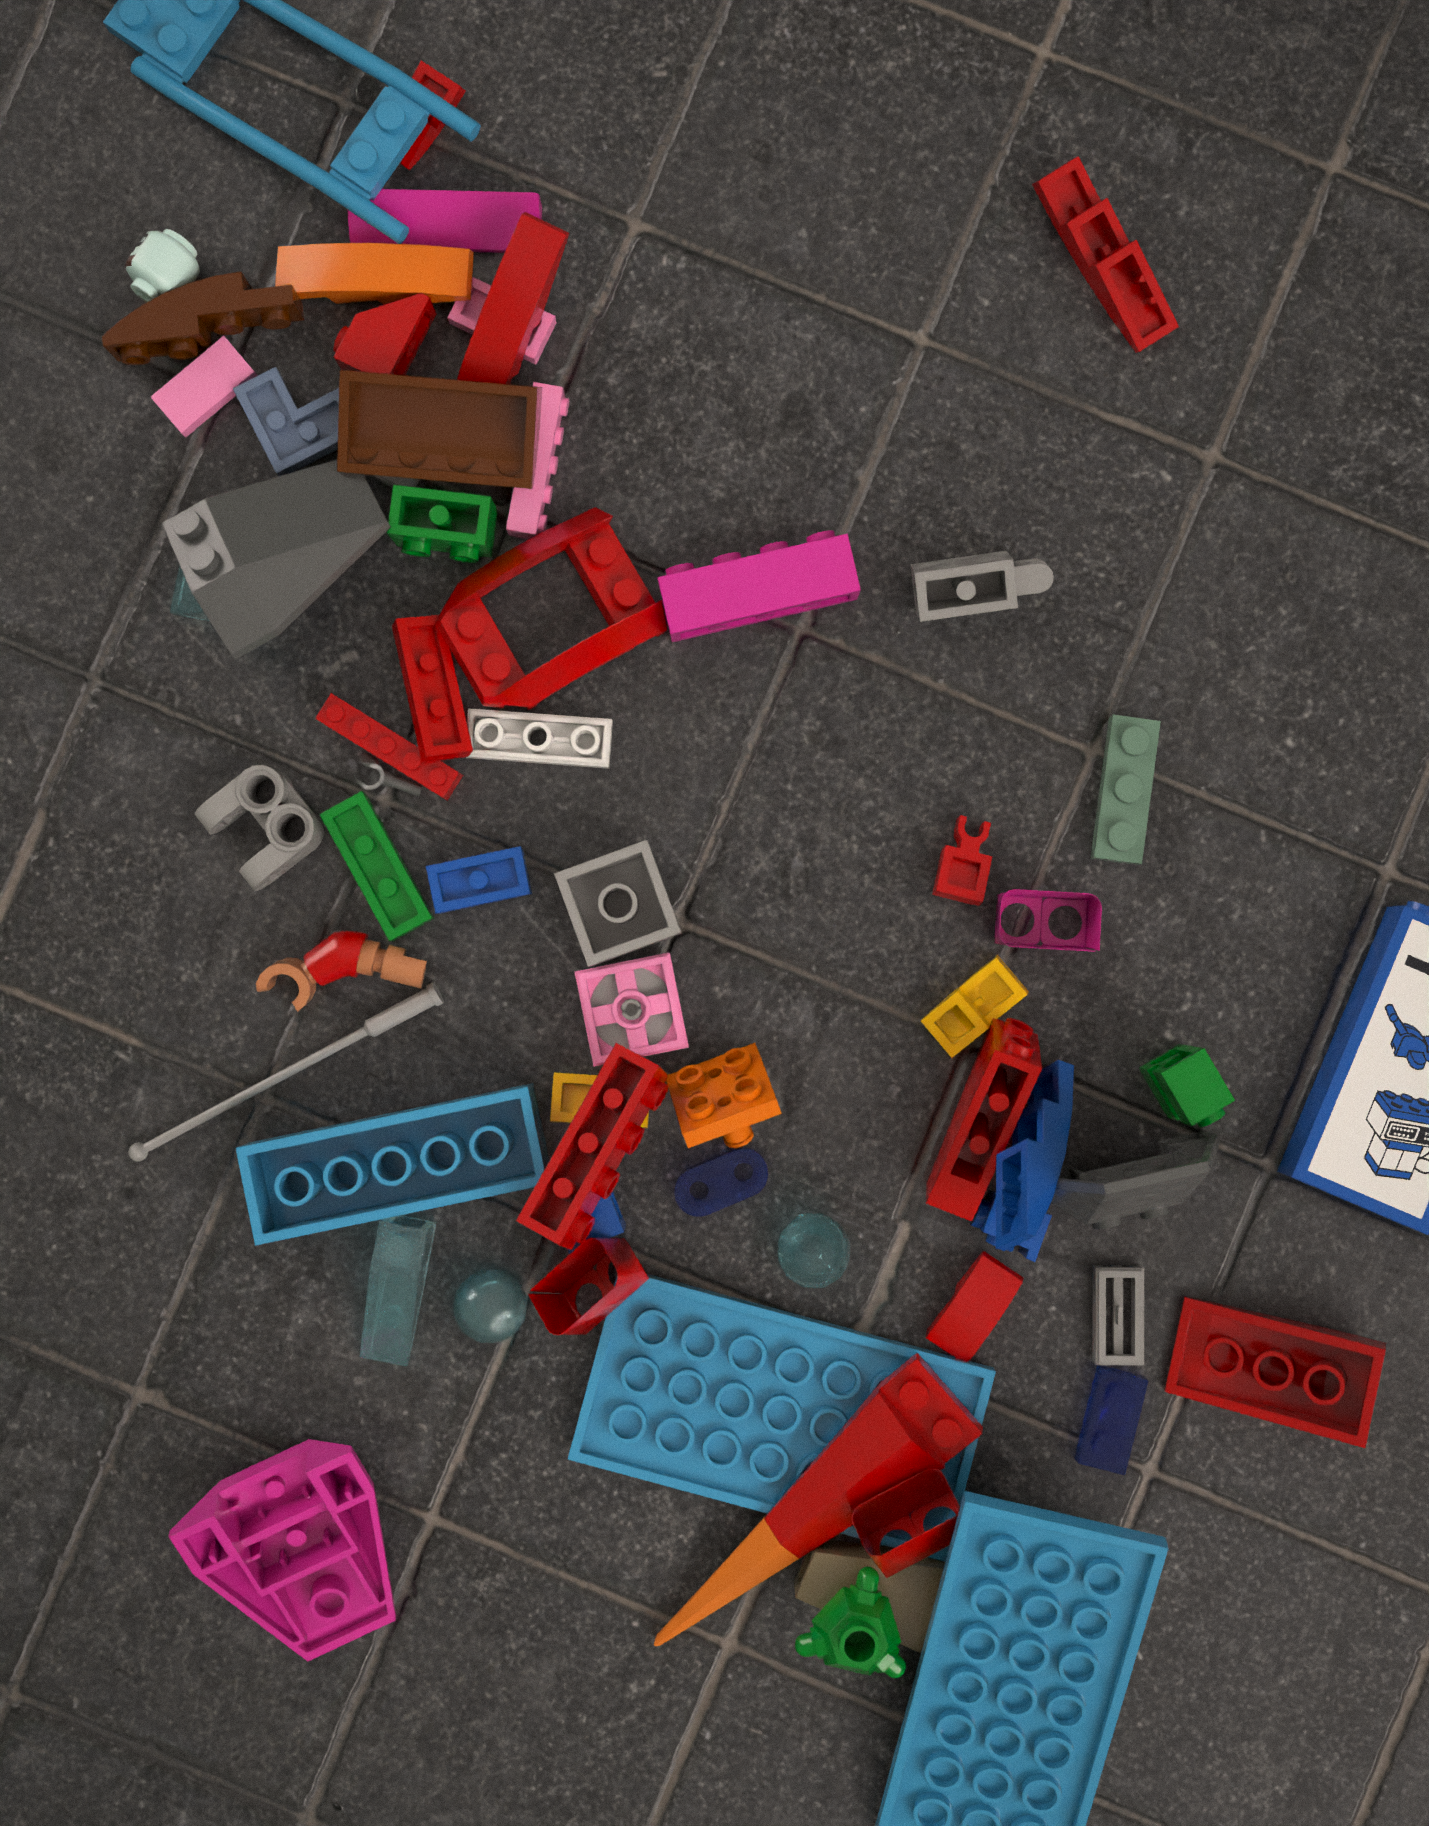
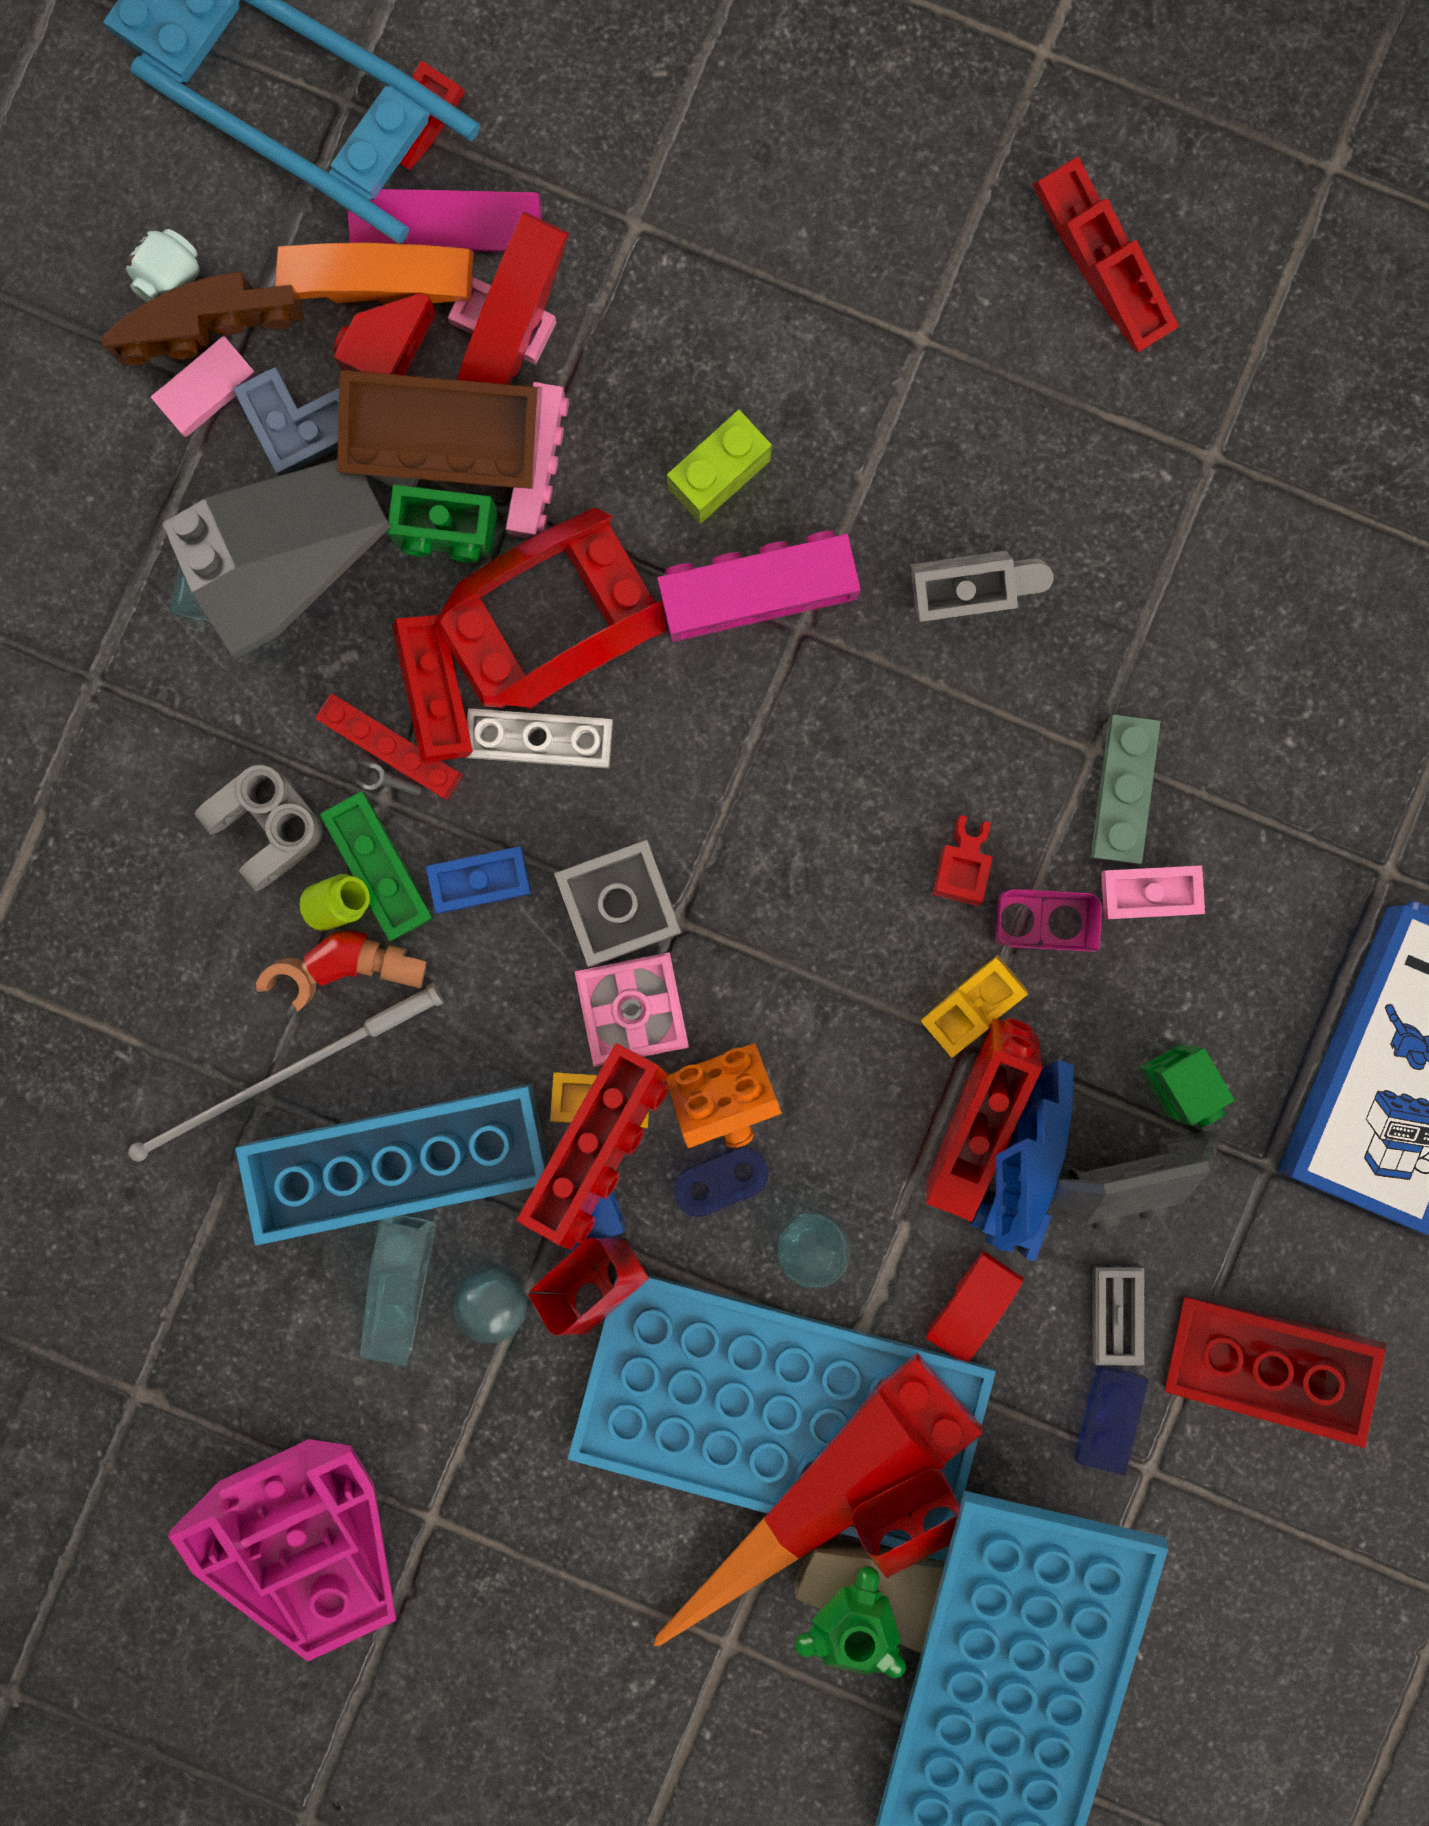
none -> lime brick [300,874,370,931]
none -> lime brick [667,410,772,524]
none -> bright pink plate [1101,866,1205,920]

